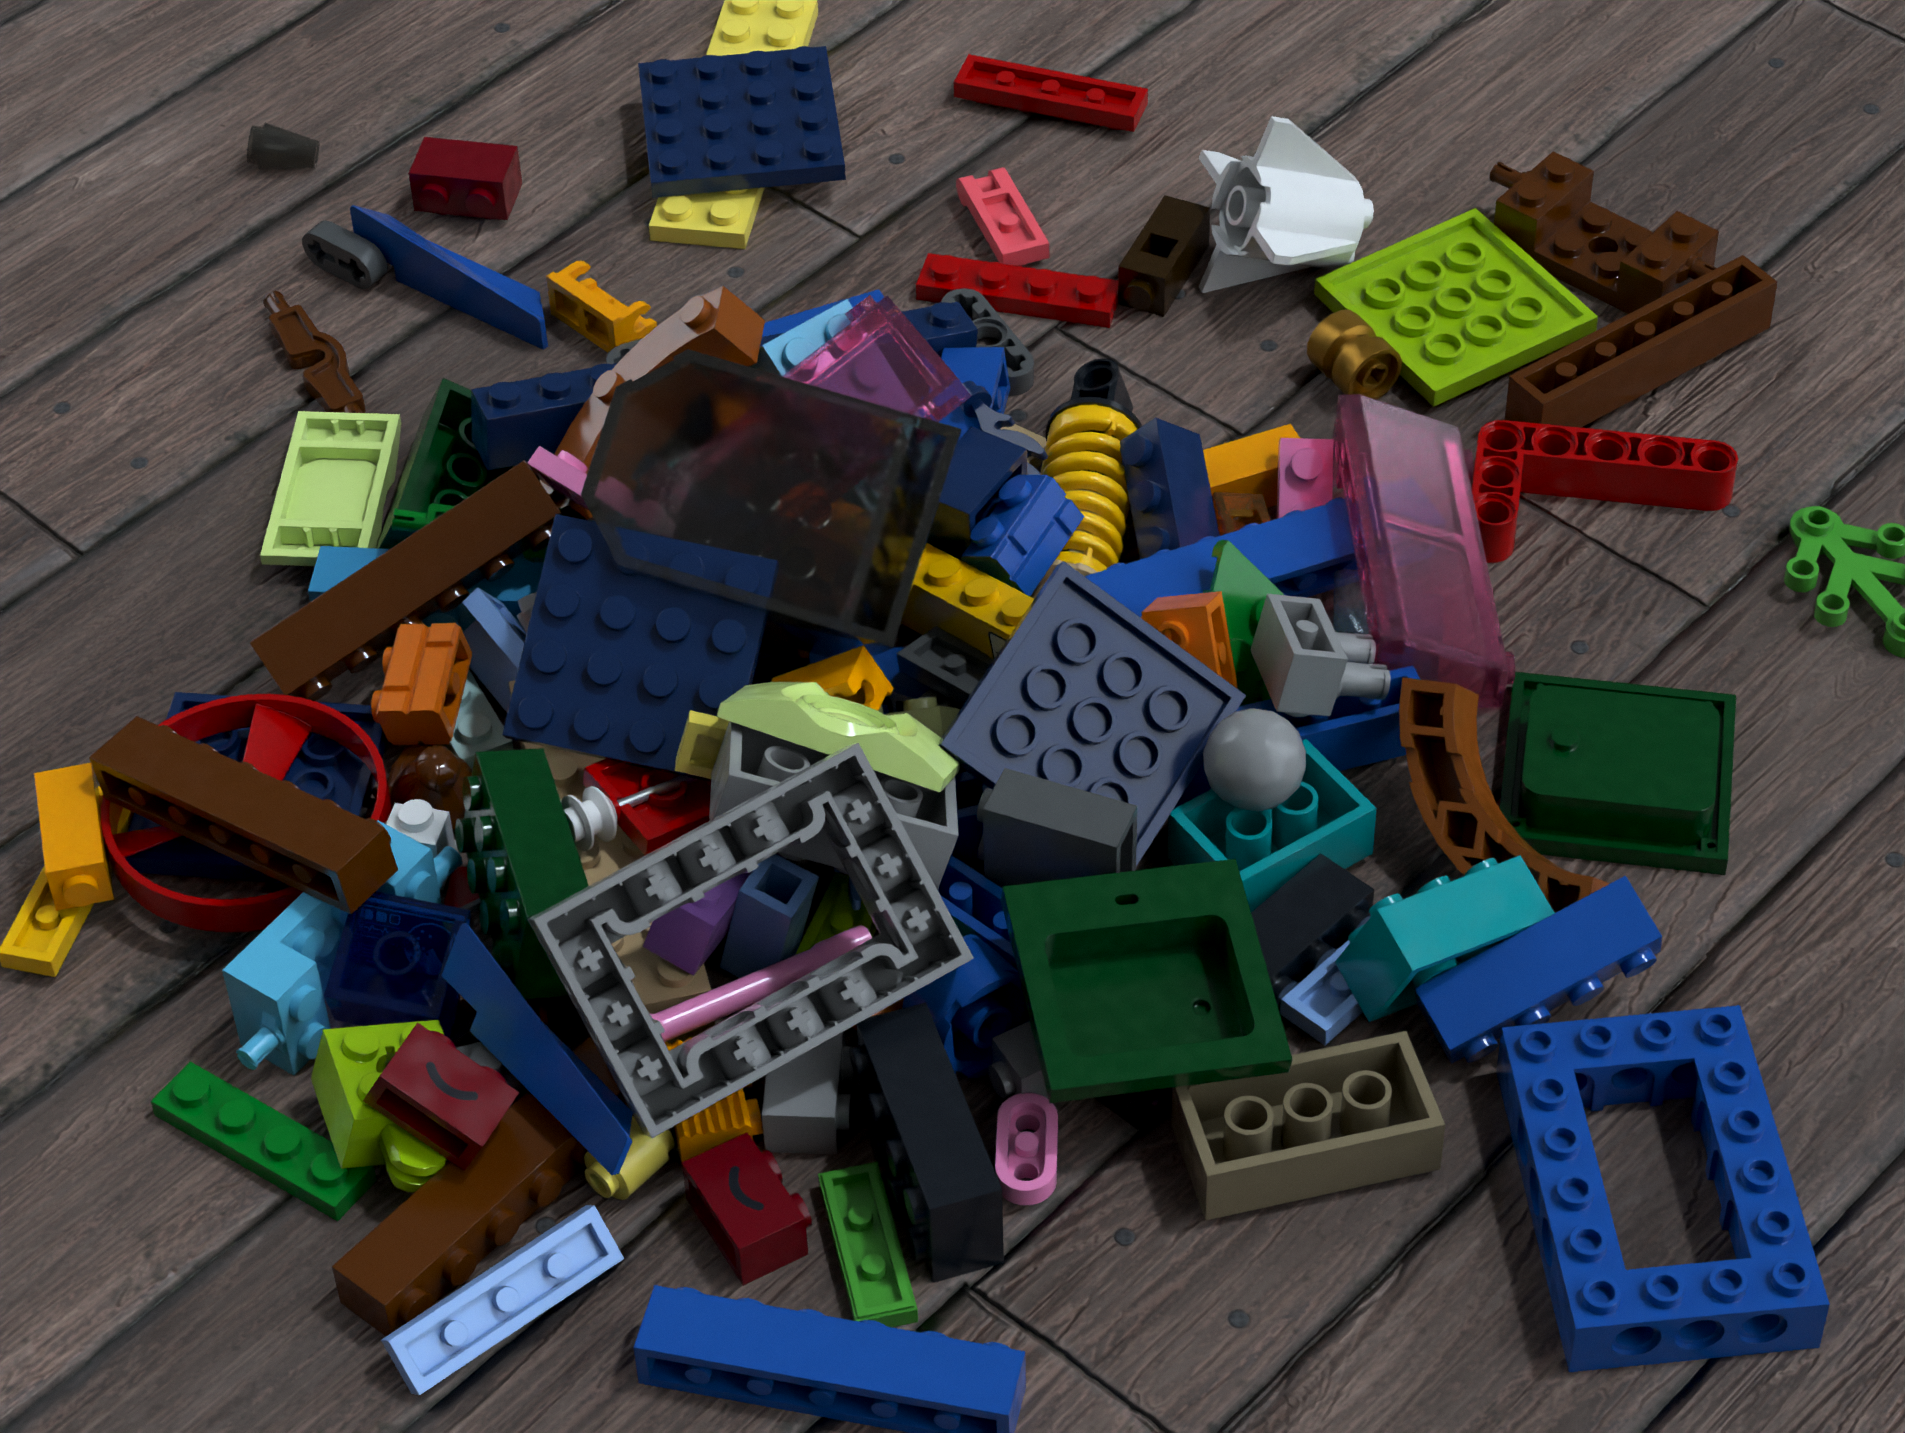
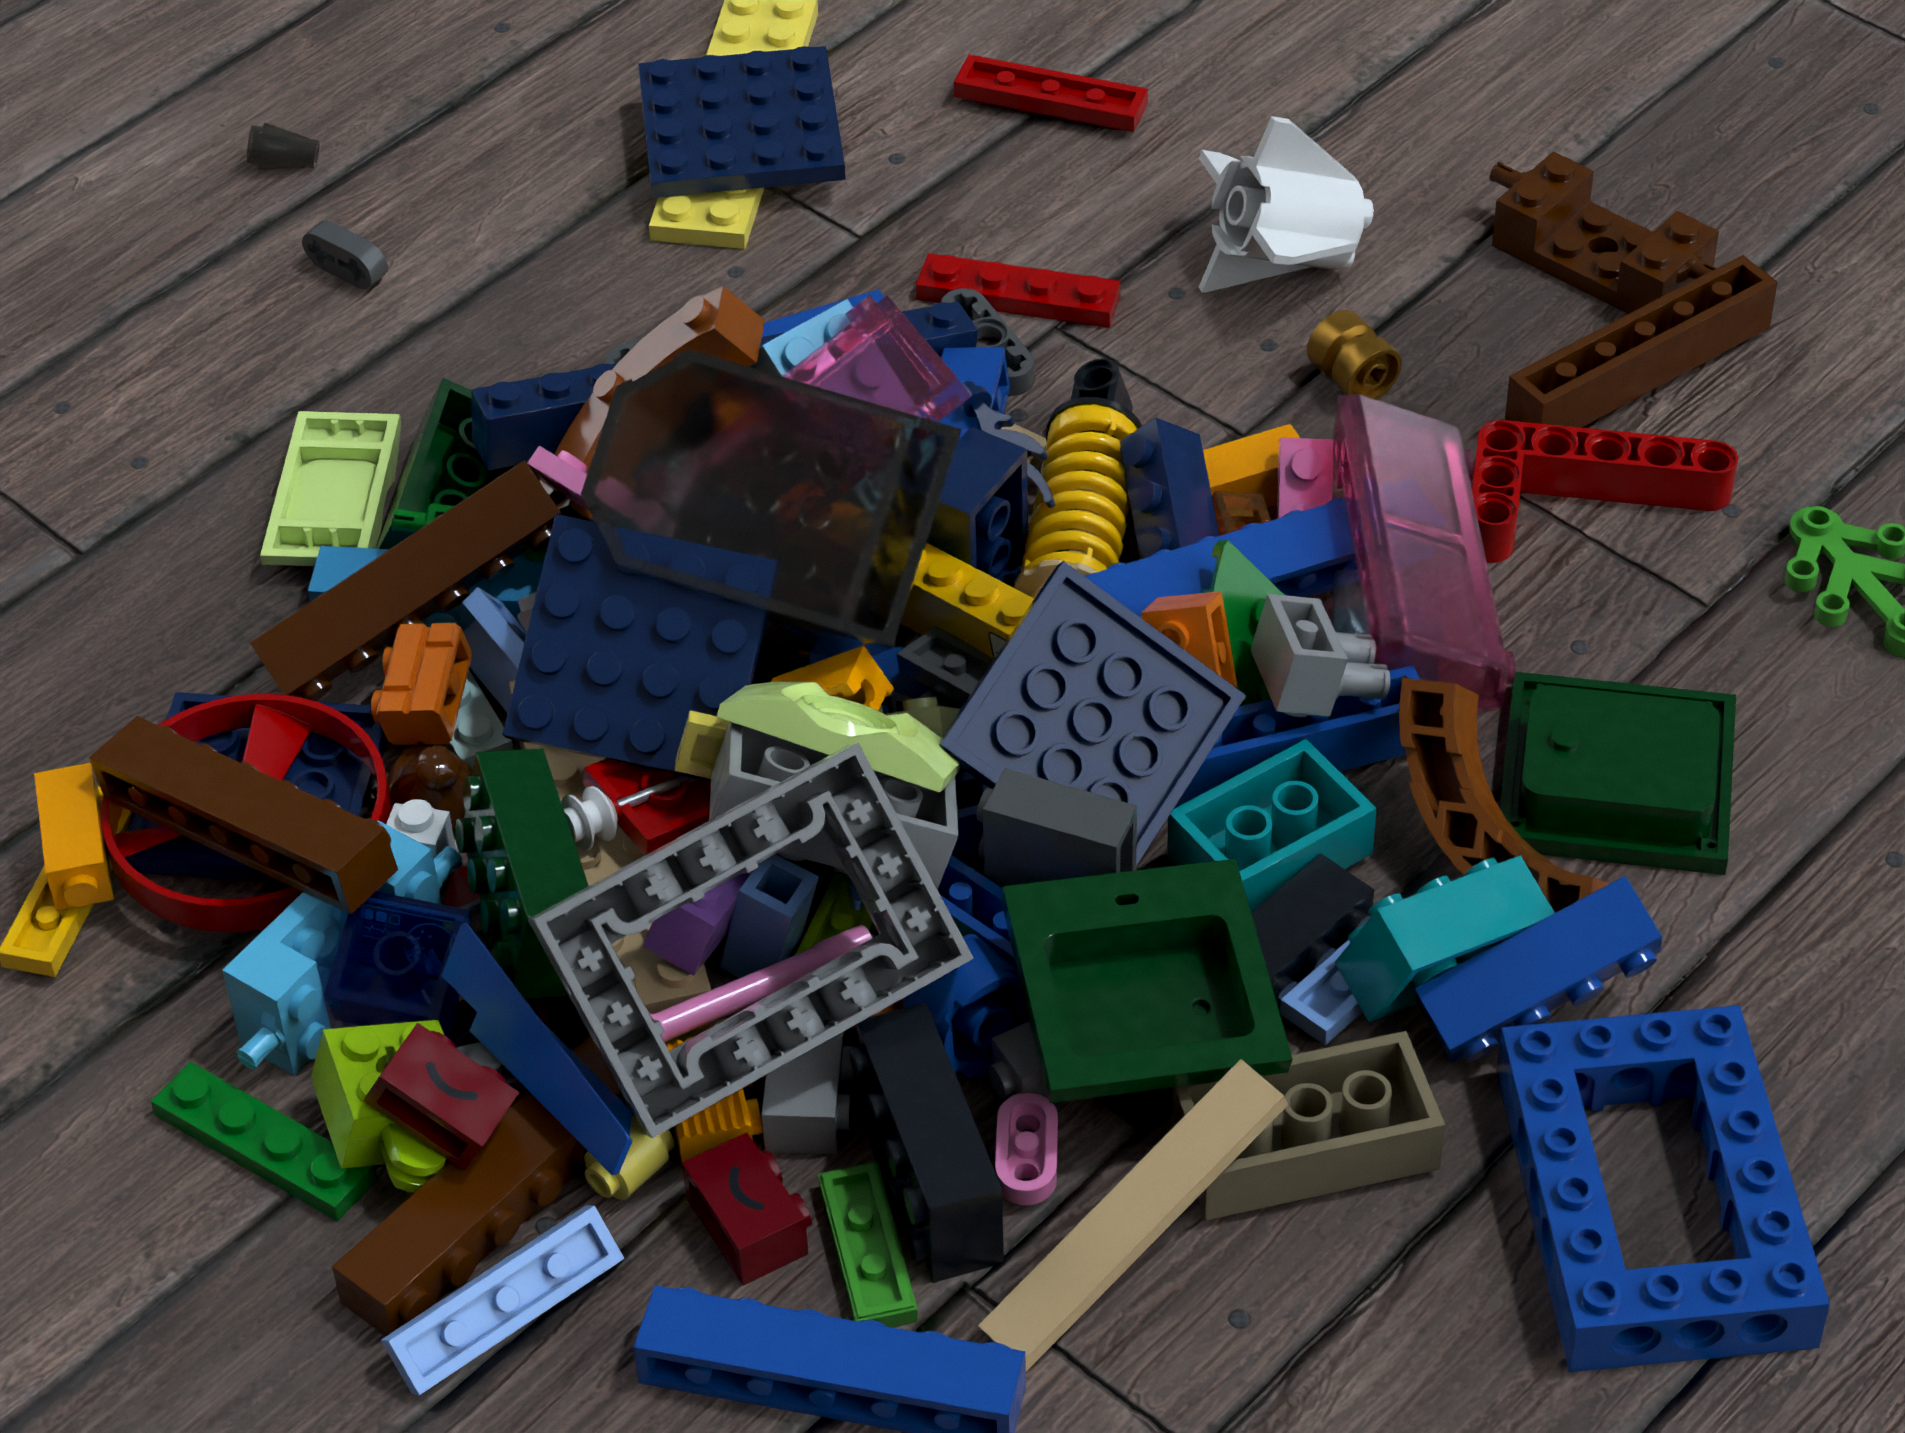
reddish brown piece [263,291,366,413] -> none
blue wedge [350,205,548,350] -> none
dark red brick [408,137,522,220] -> none
light orange hinge [546,260,657,353] -> none
coral plate [956,167,1049,266] -> none
blue brick [961,475,1084,596] -> none
dark brown brick [1118,195,1210,317] -> none
light grey piece [1203,708,1306,812] -> none
lime plate [1314,208,1598,407] -> none
none -> tan tile [978,1059,1289,1372]

